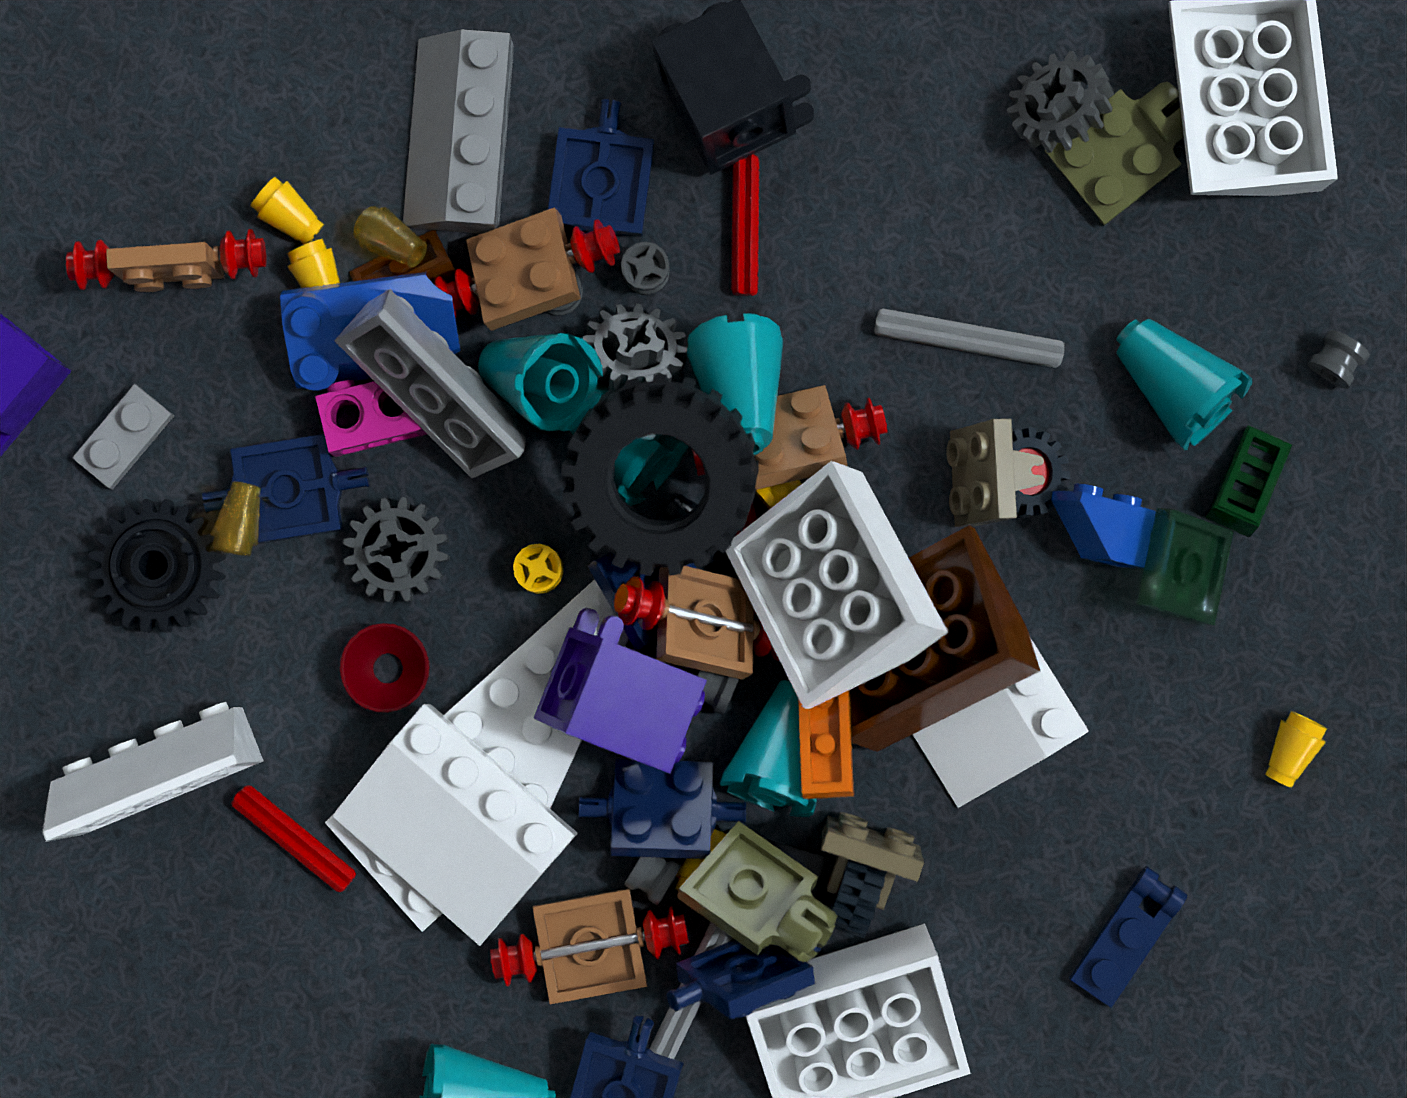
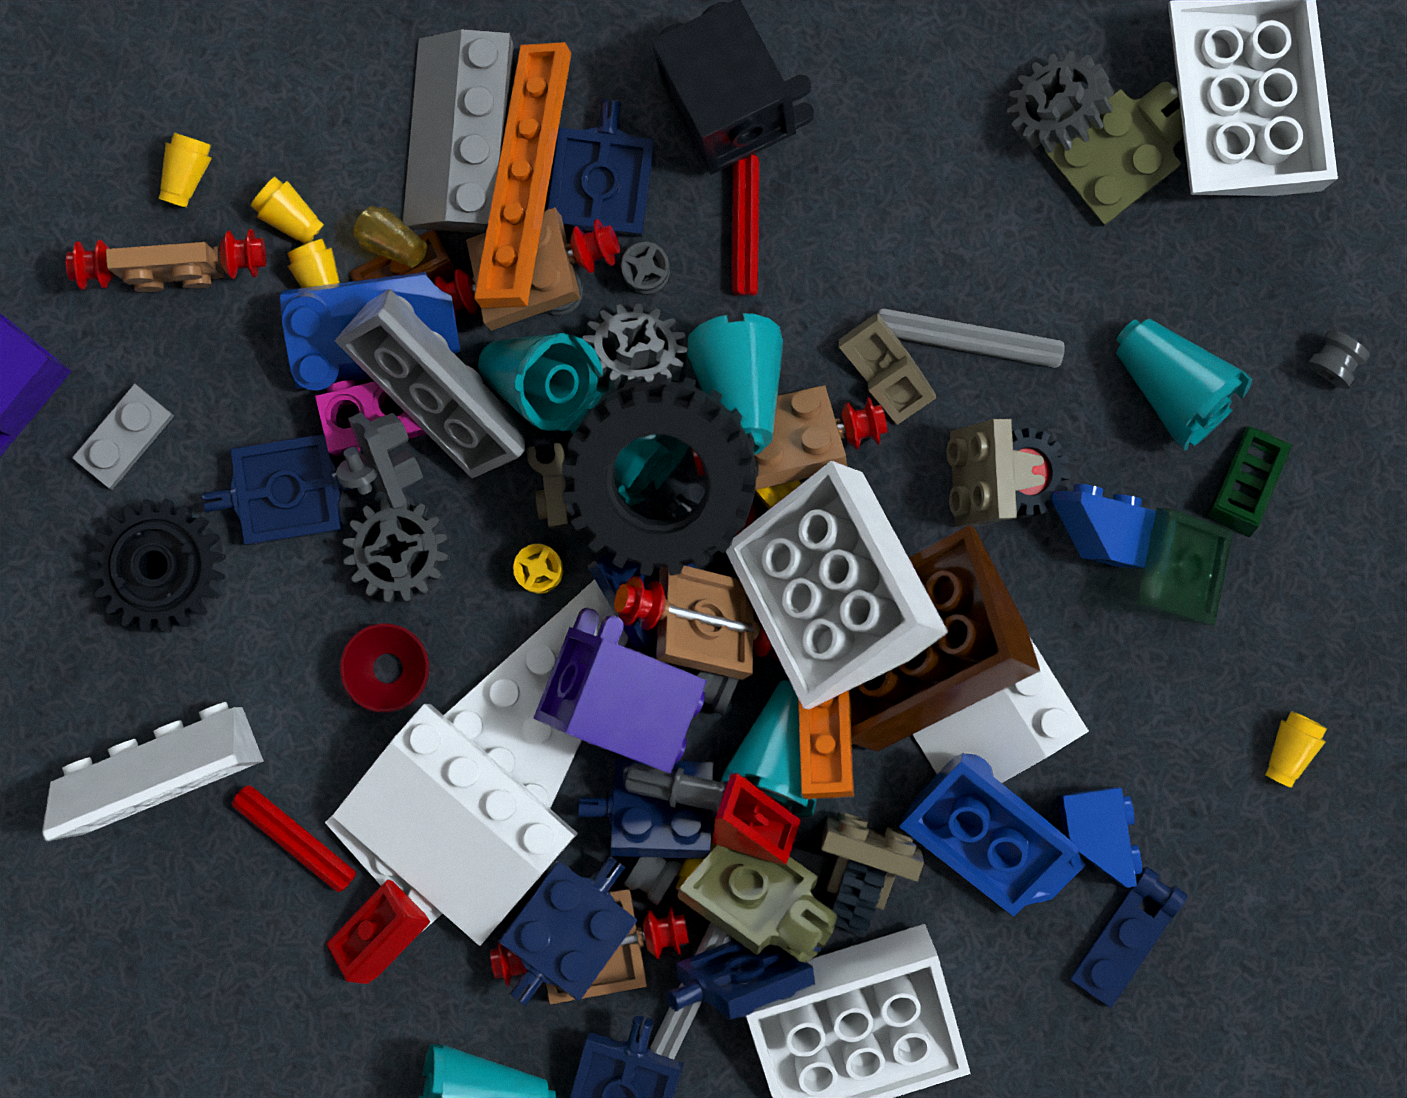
clear yellow cone [210,481,261,556] -> none
none -> yellow cone [159,133,212,208]
none -> red slope [326,880,430,984]
none -> dark grey hips [336,412,423,509]
none -> orange plate [474,42,572,308]
none -> dark blue plate [498,856,638,1006]
none -> dark tan plate [527,443,570,530]
none -> dark grey axle [626,763,726,813]
none -> red slope [713,773,801,865]
none -> dark tan slope [839,312,936,425]
none -> blue slope [899,753,1086,917]
none -> blue slope [1057,787,1142,888]

